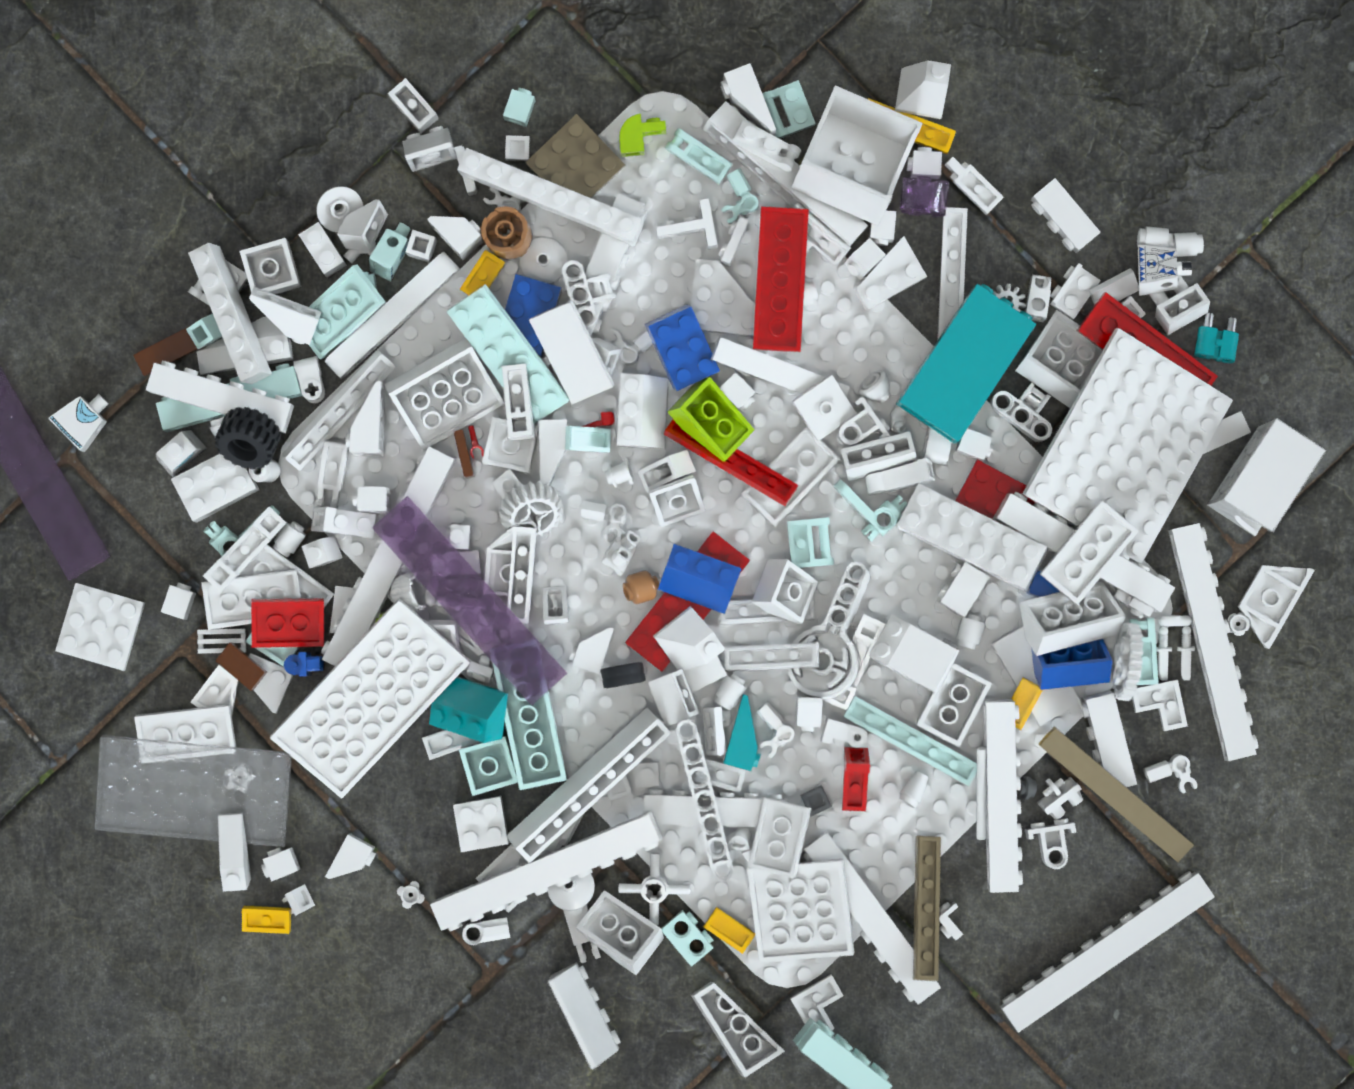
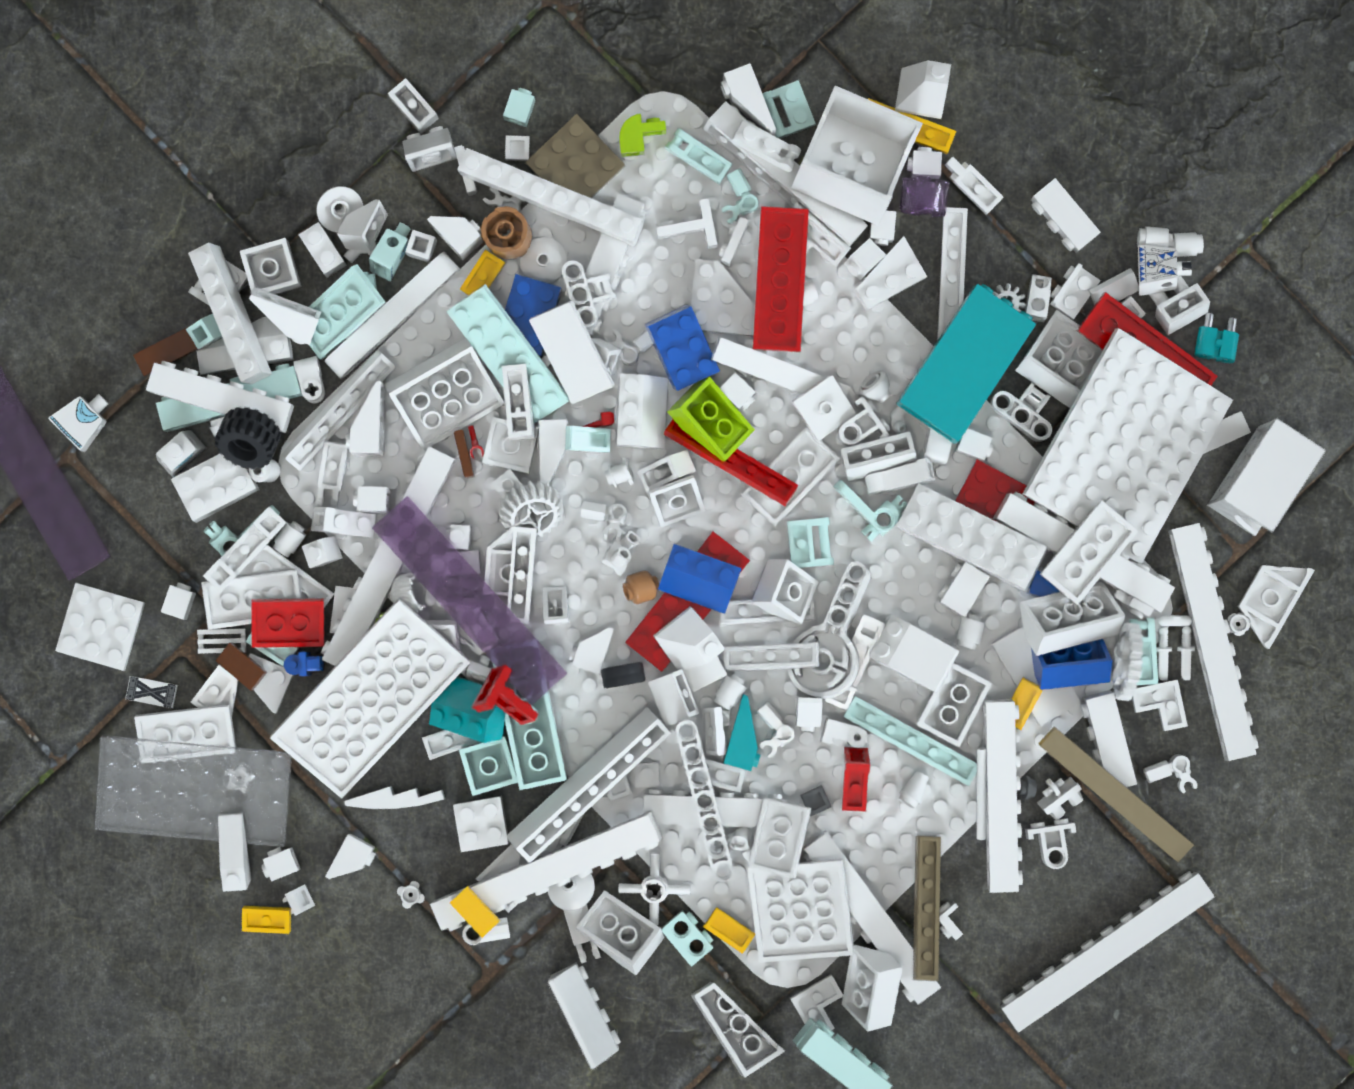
none -> tile [126,676,178,708]
none -> white slope [344,786,446,809]
none -> yellow tile [450,886,501,938]
none -> red bracket [472,665,539,725]
none -> white slope [842,945,902,1032]

